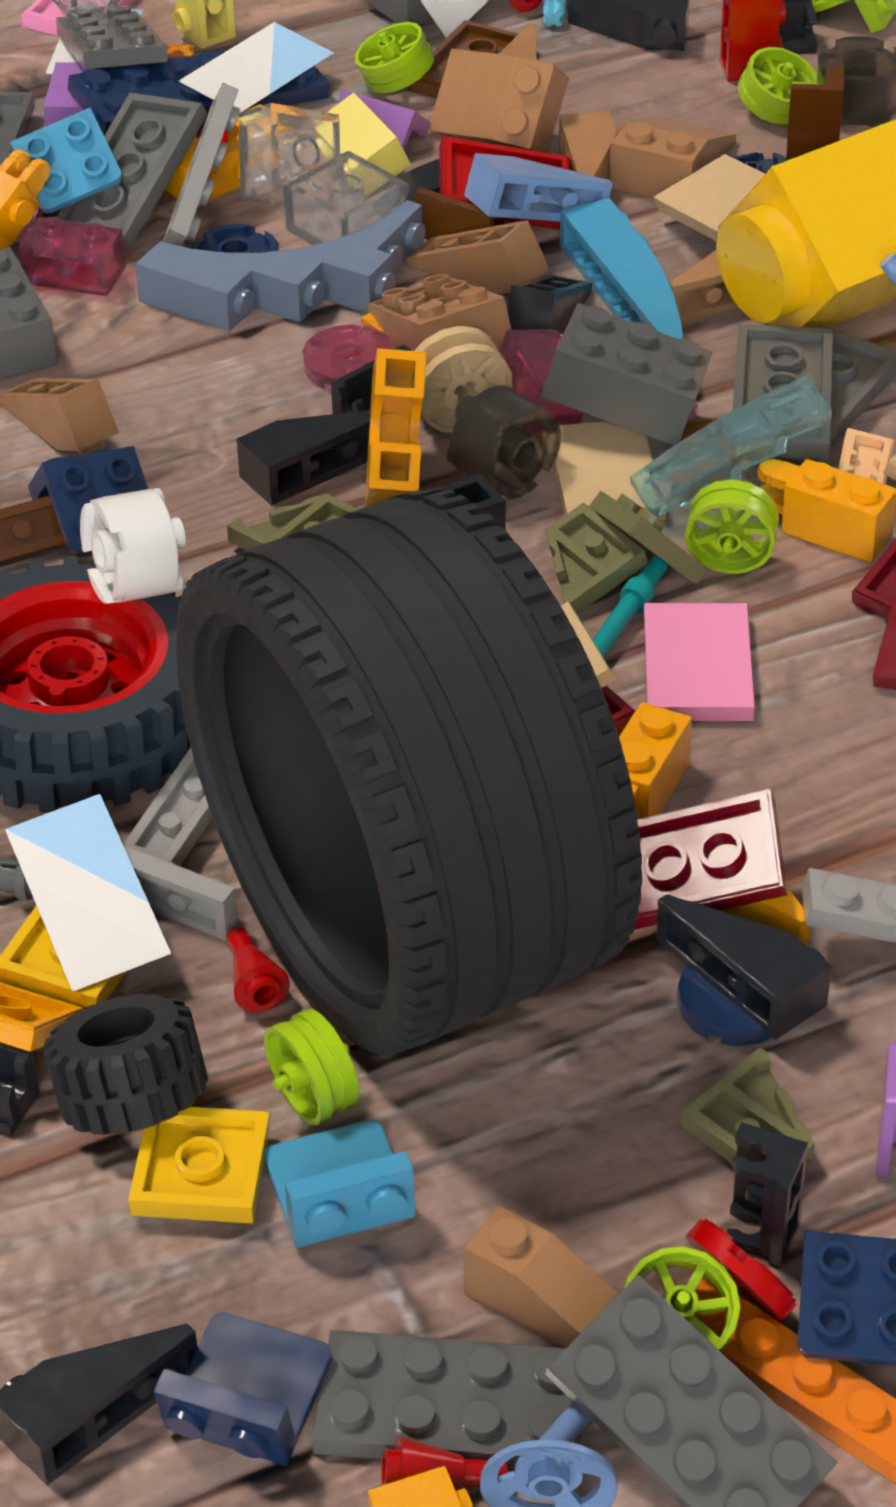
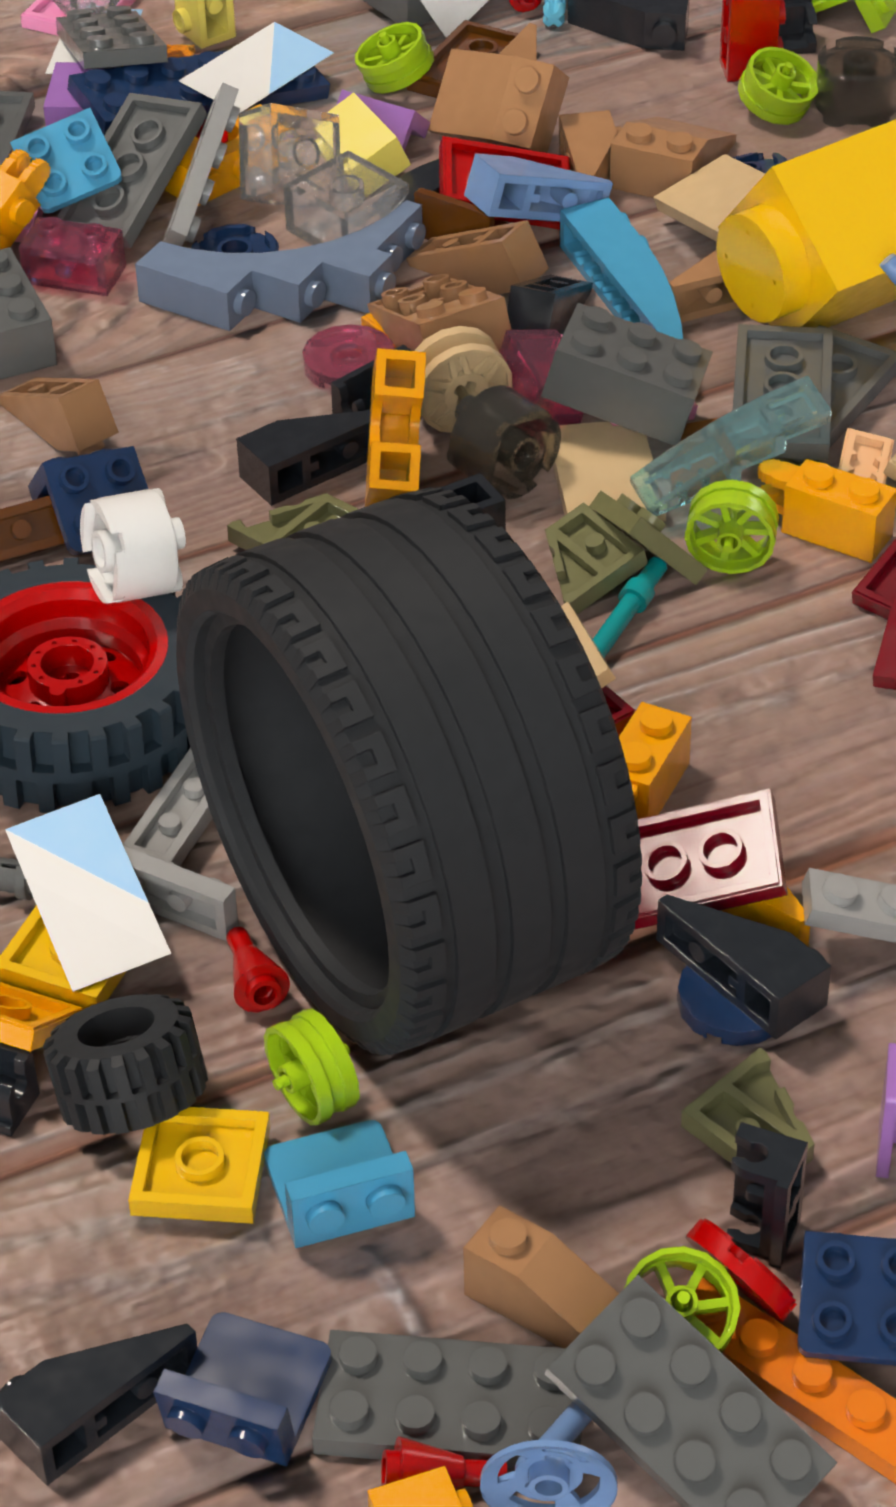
bright pink tile [644,603,755,721] -> none
reddish brown panel [786,67,844,161] -> none

